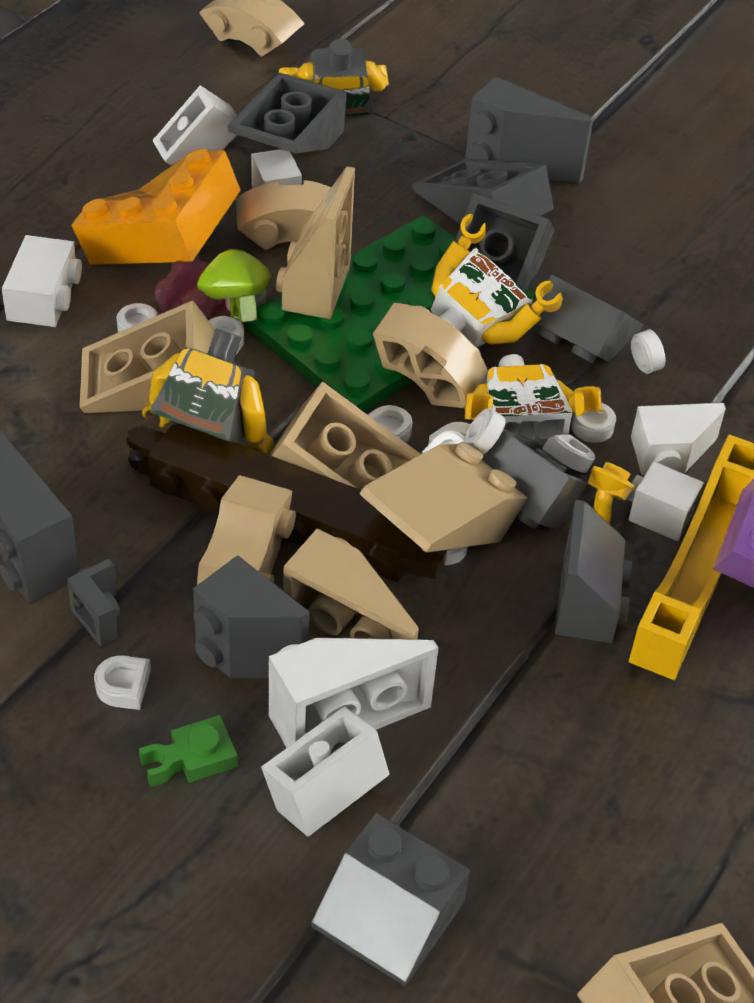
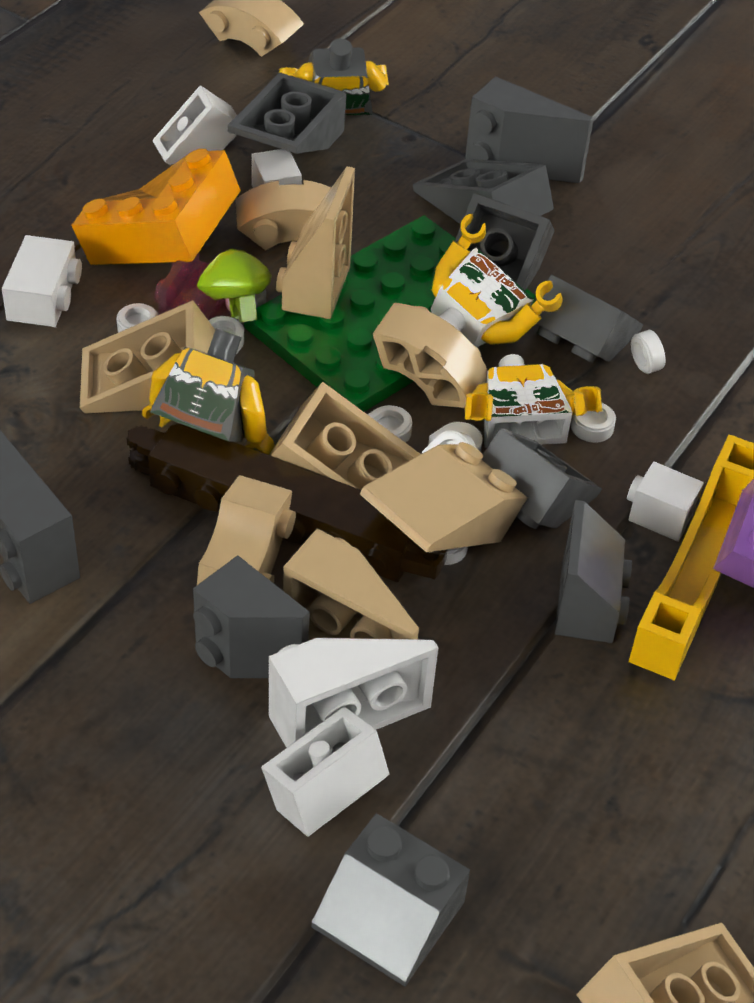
dark grey bracket [67,559,120,648] -> none
white tile [94,655,151,710] -> none
bright green plate [139,715,238,787] -> none
white tile [465,408,505,454] -> none
white tile [542,434,595,473] -> none
yellow plate [588,462,635,525] -> none
white slope [631,403,726,475] -> none

